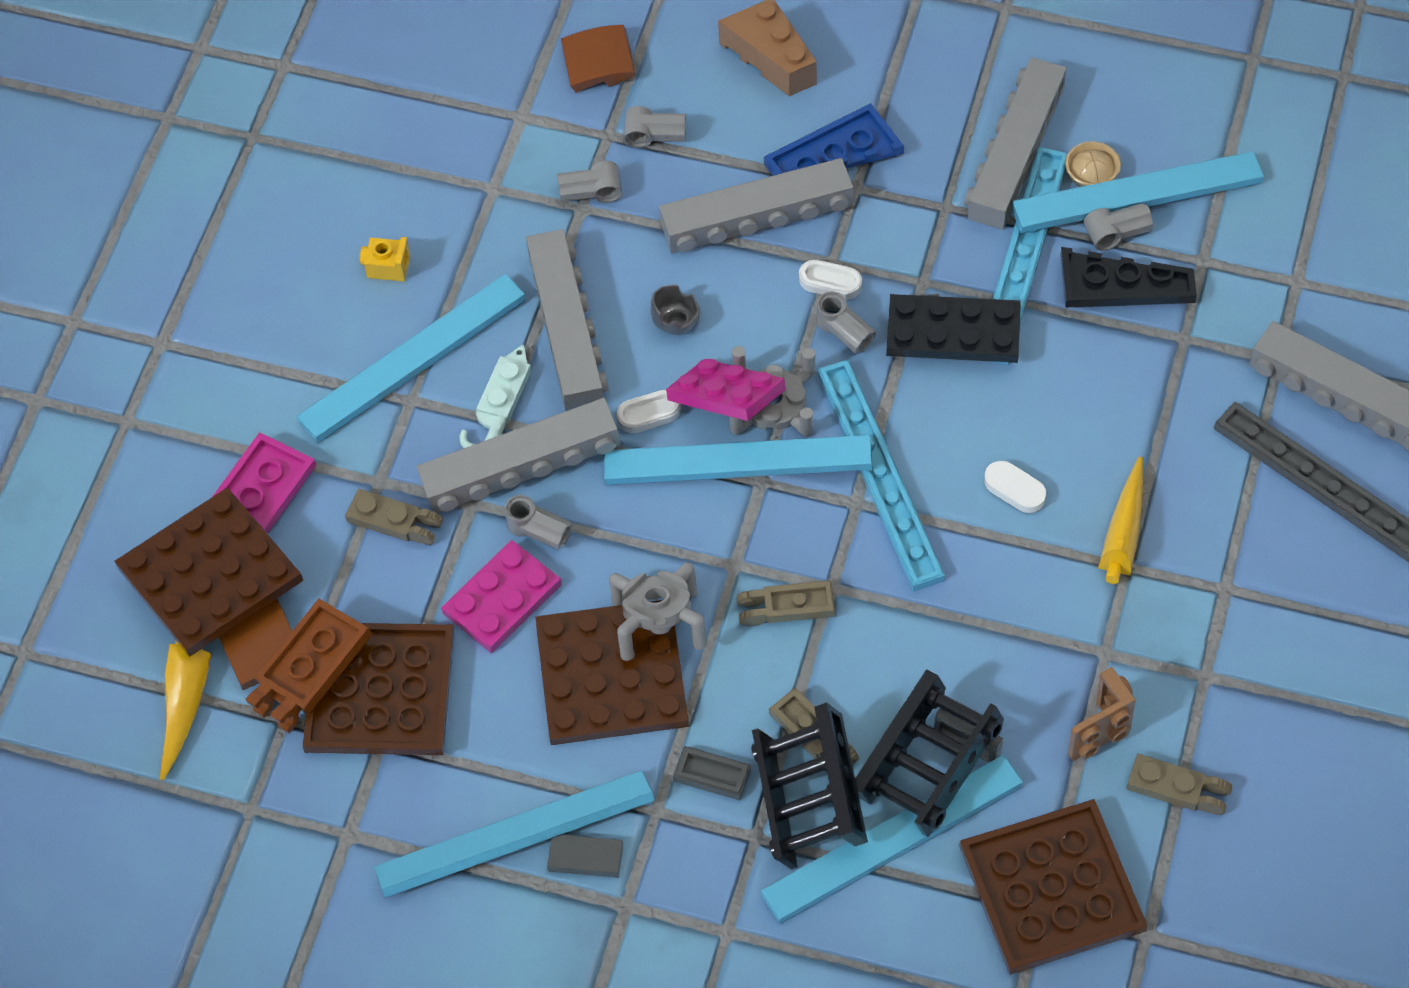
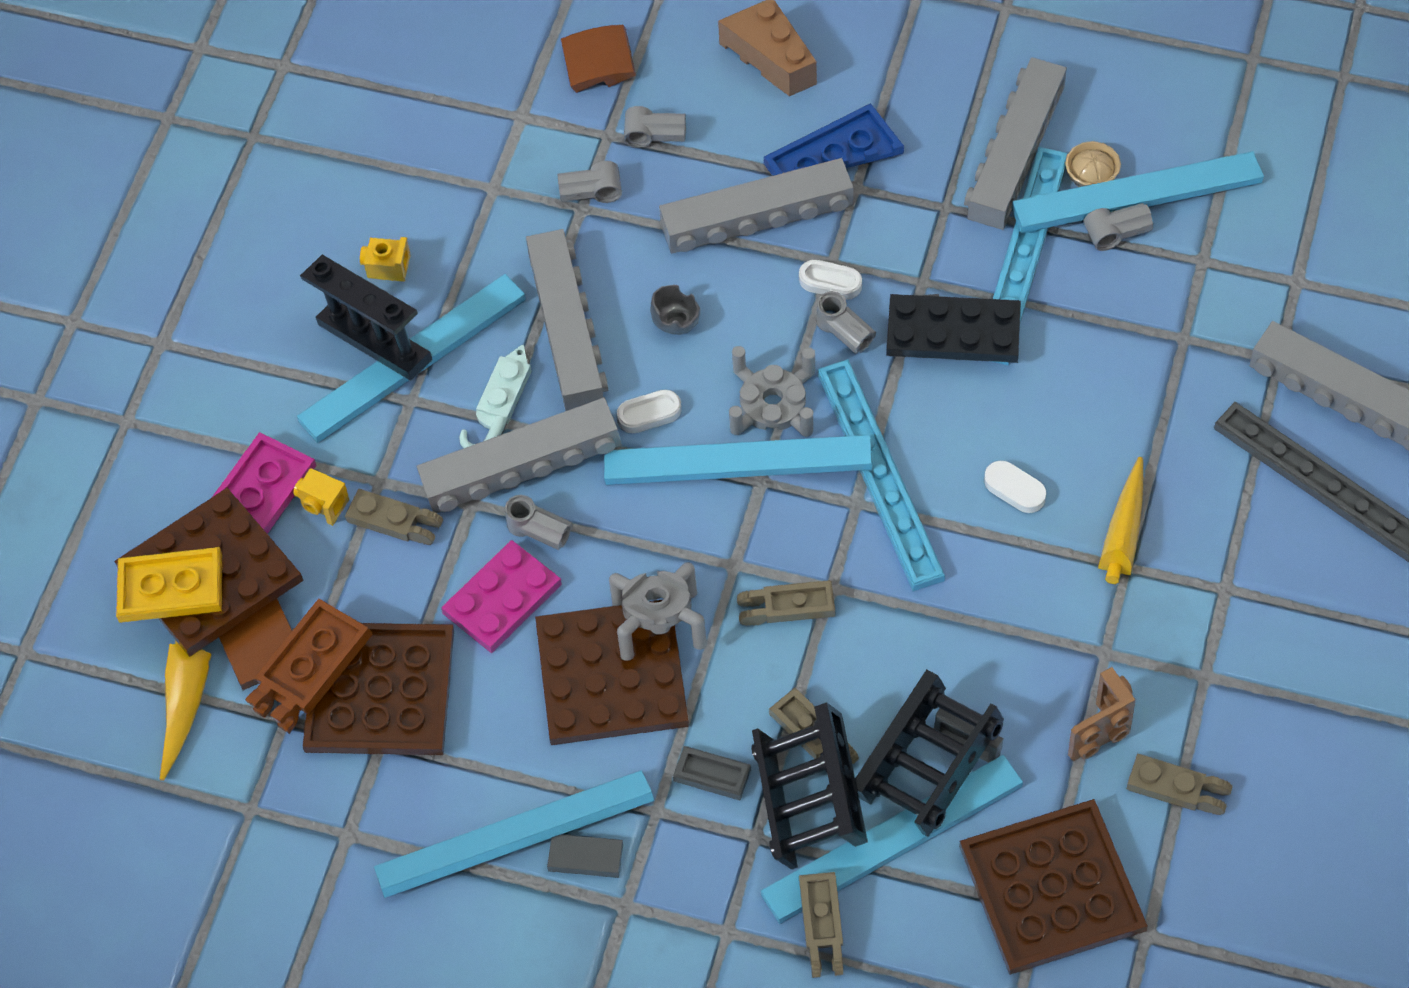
dark pink plate [666,359,786,421] -> none
black wing [1060,247,1197,308] -> none
none -> yellow tile [116,547,222,623]
none -> yellow brick [293,468,350,526]
none -> black fence [300,254,433,381]
none -> dark tan hinge [798,872,843,978]

